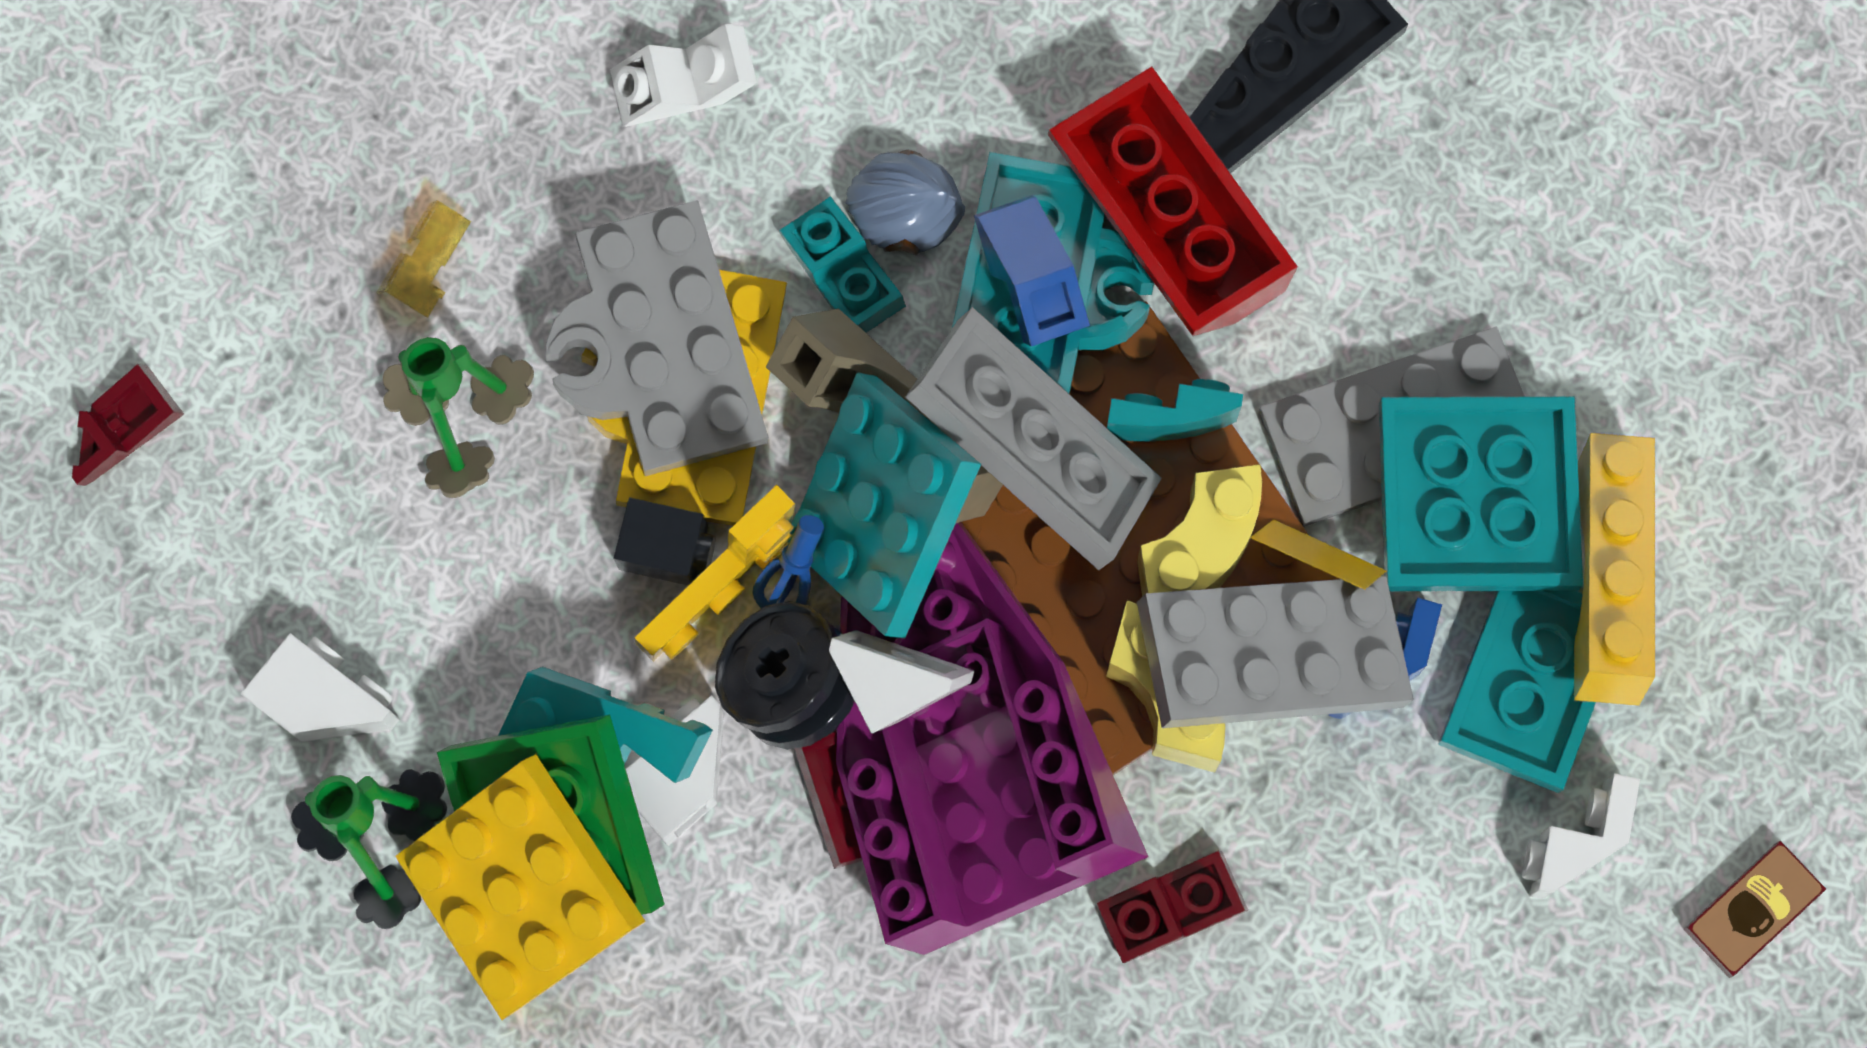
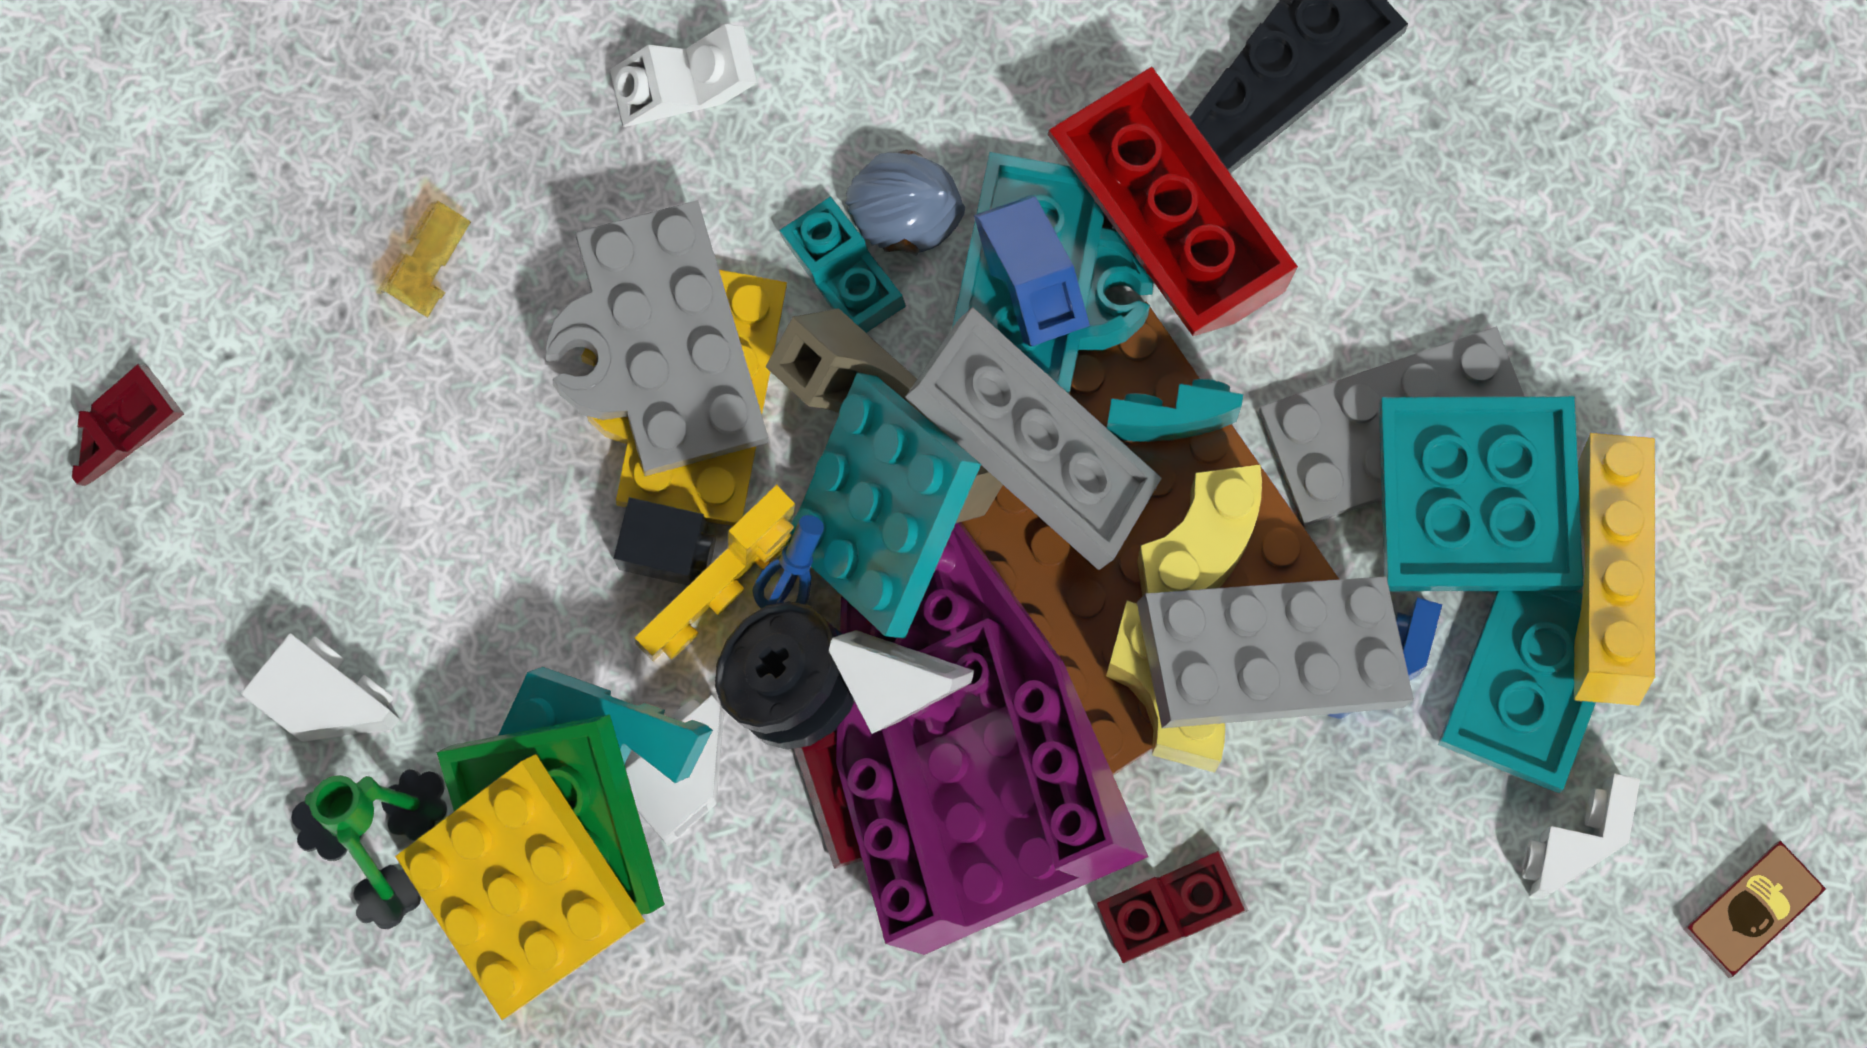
plant [383,337,534,498] -> none
yellow sticker [1250,520,1387,590] -> none

